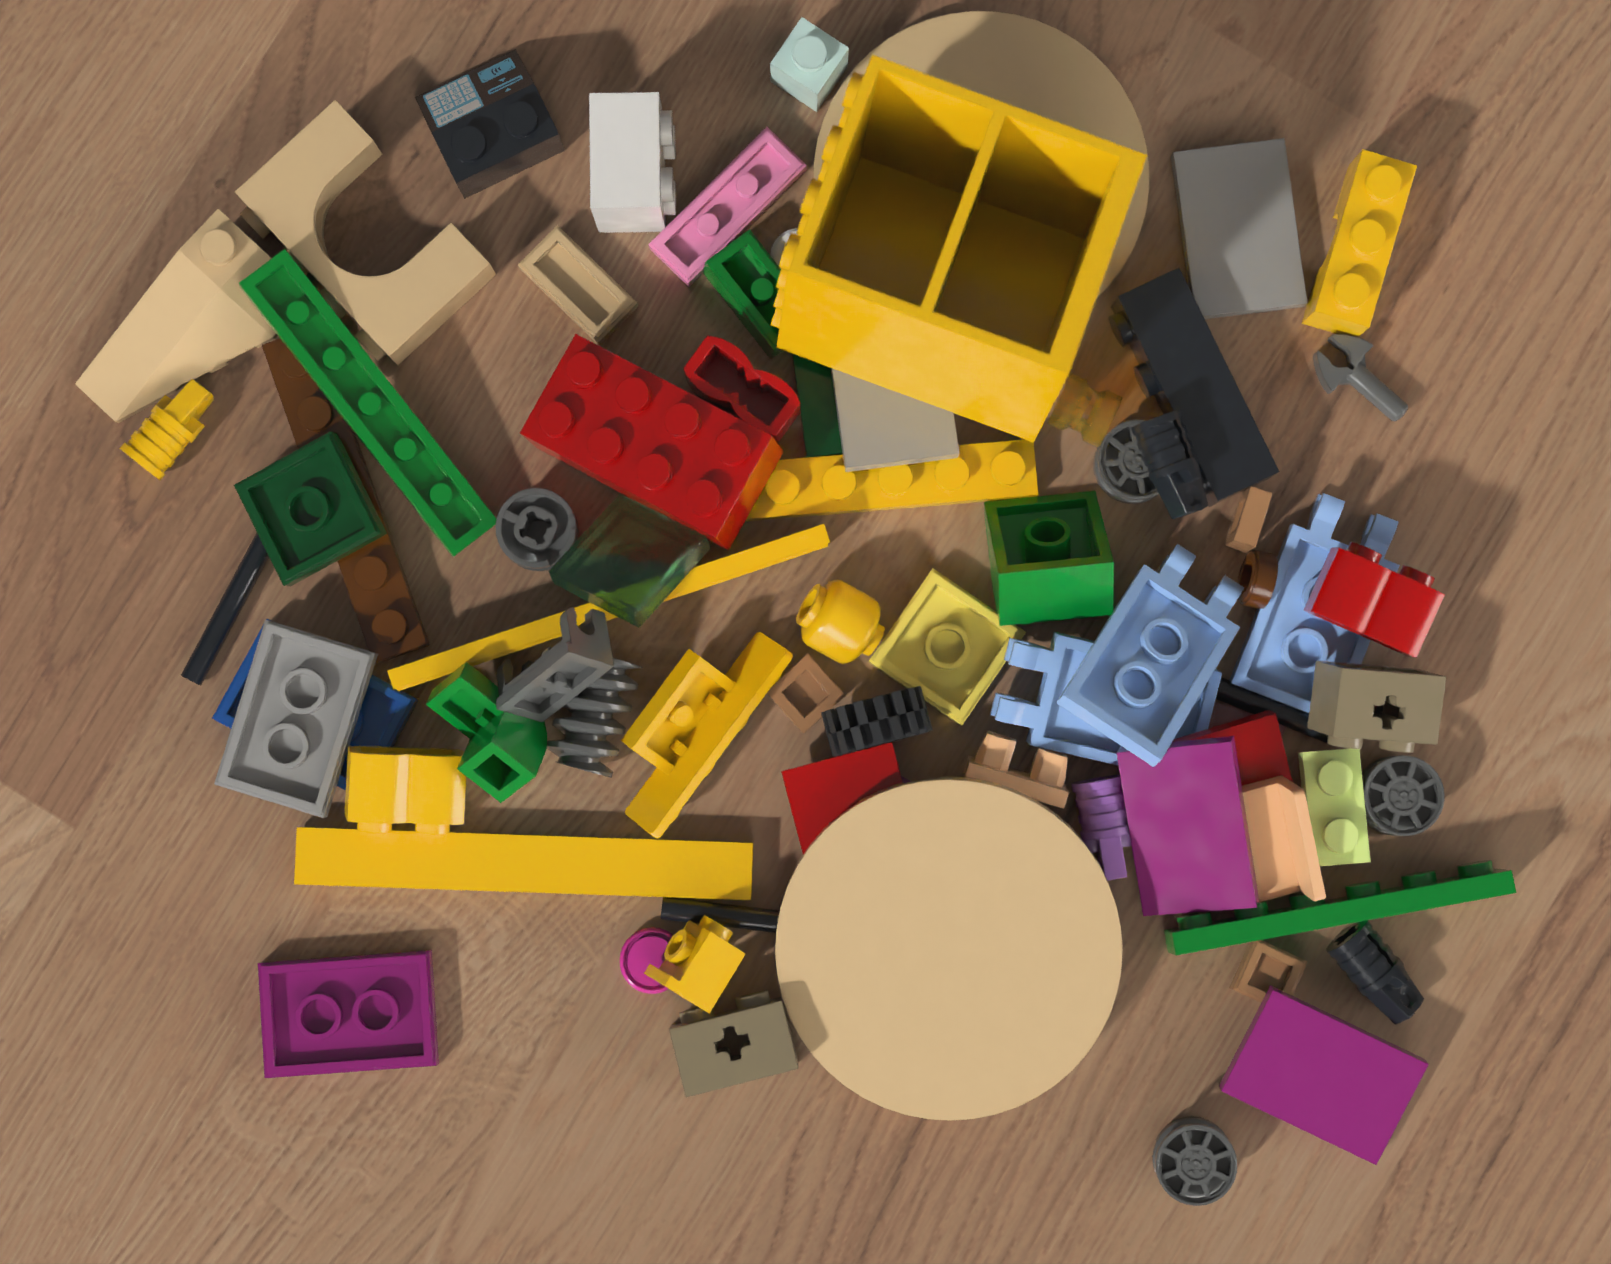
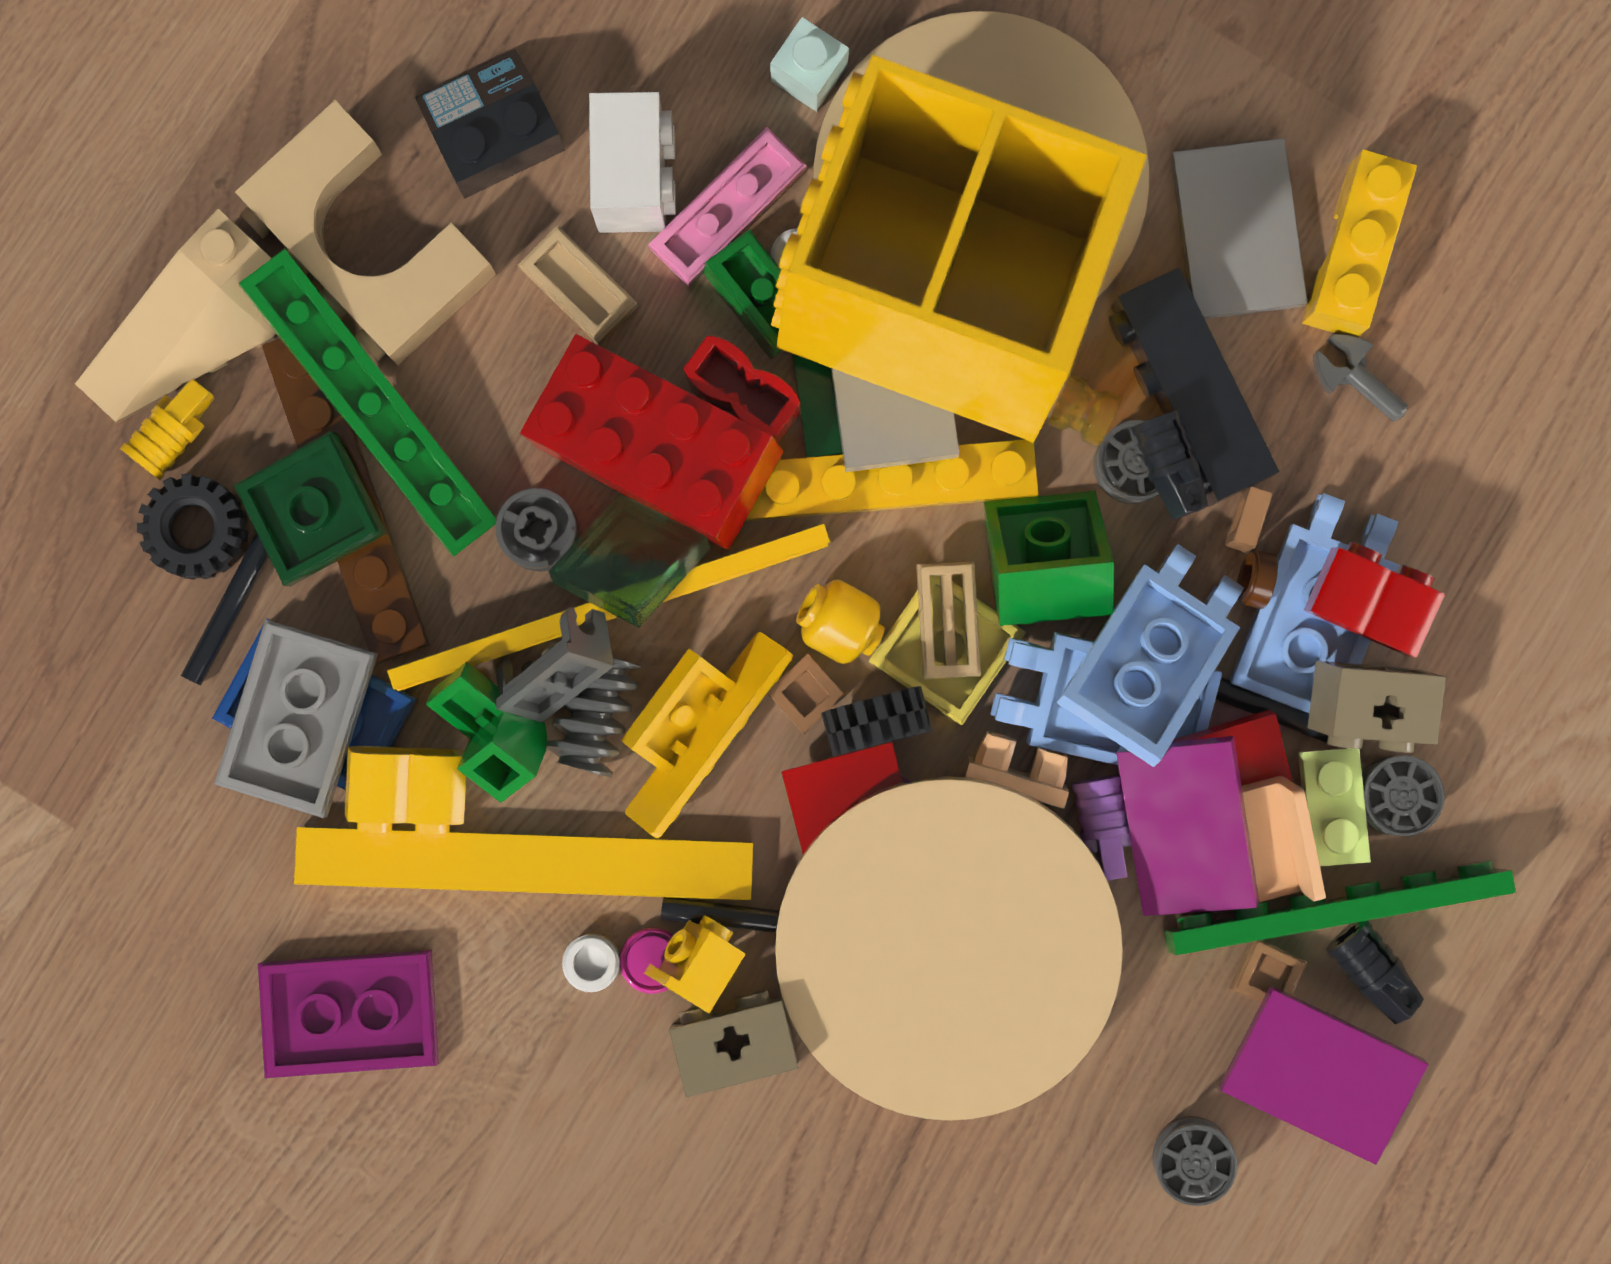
none -> black tyre [137,474,249,580]
none -> white tile [562,934,620,992]
none -> tan tile [916,561,981,679]

